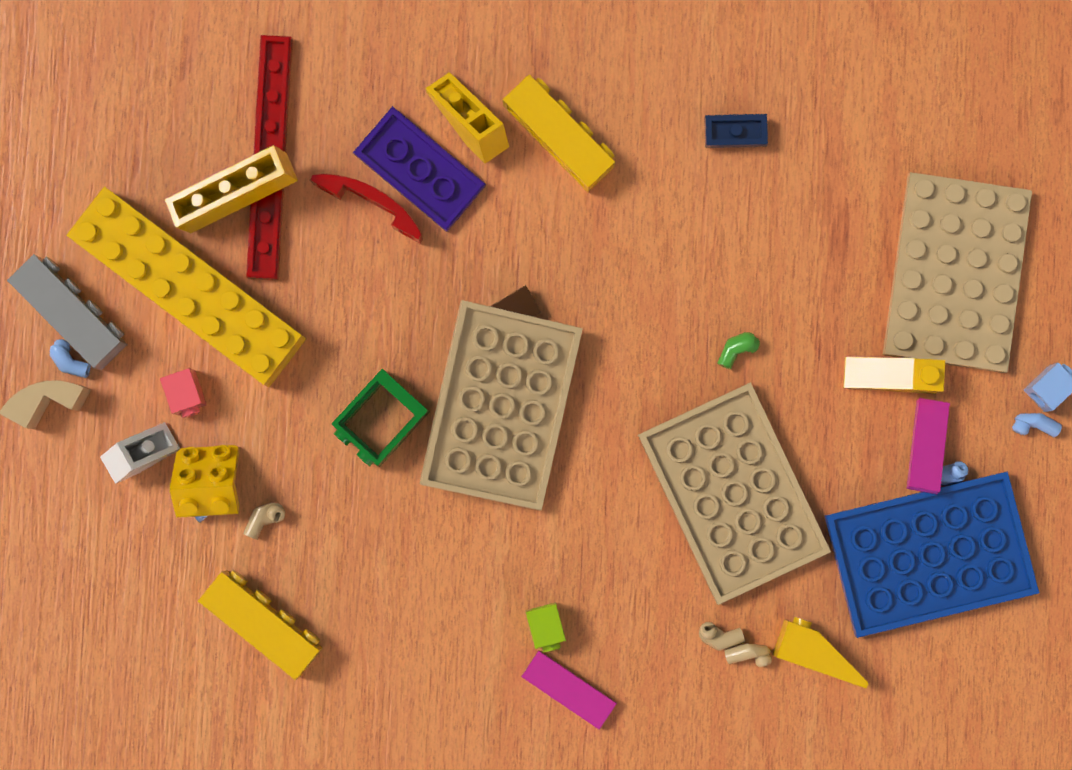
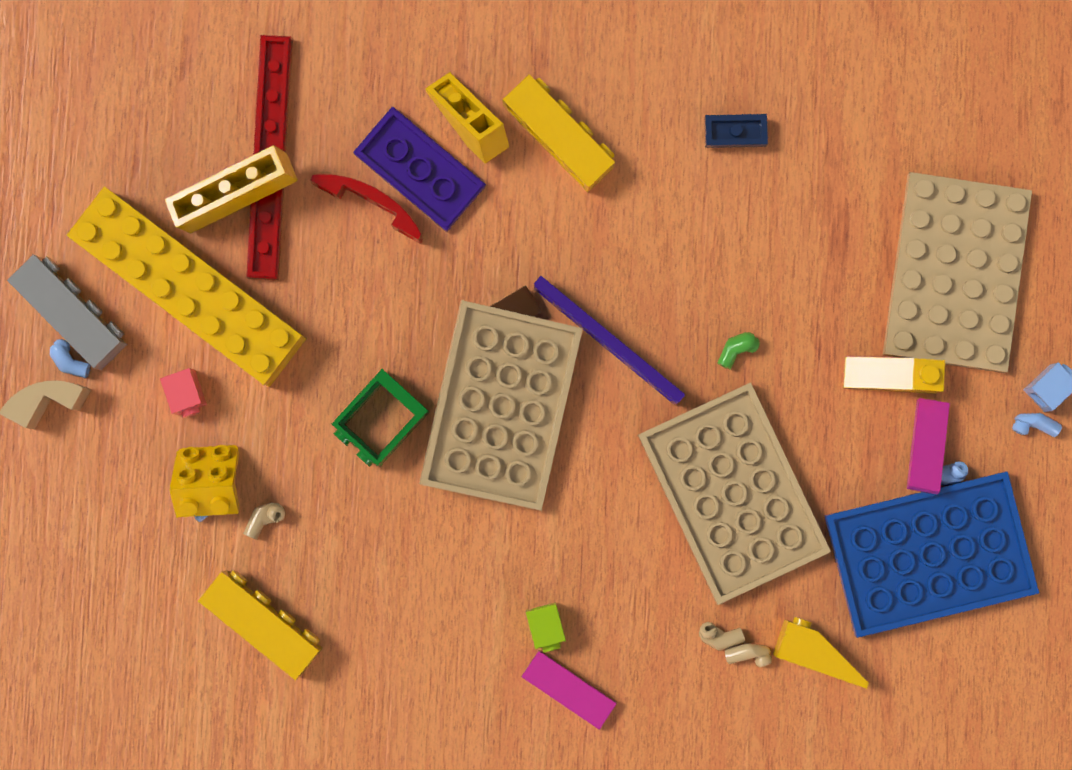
white slope [100,422,180,484] -> none
none -> dark purple tile [534,276,685,404]

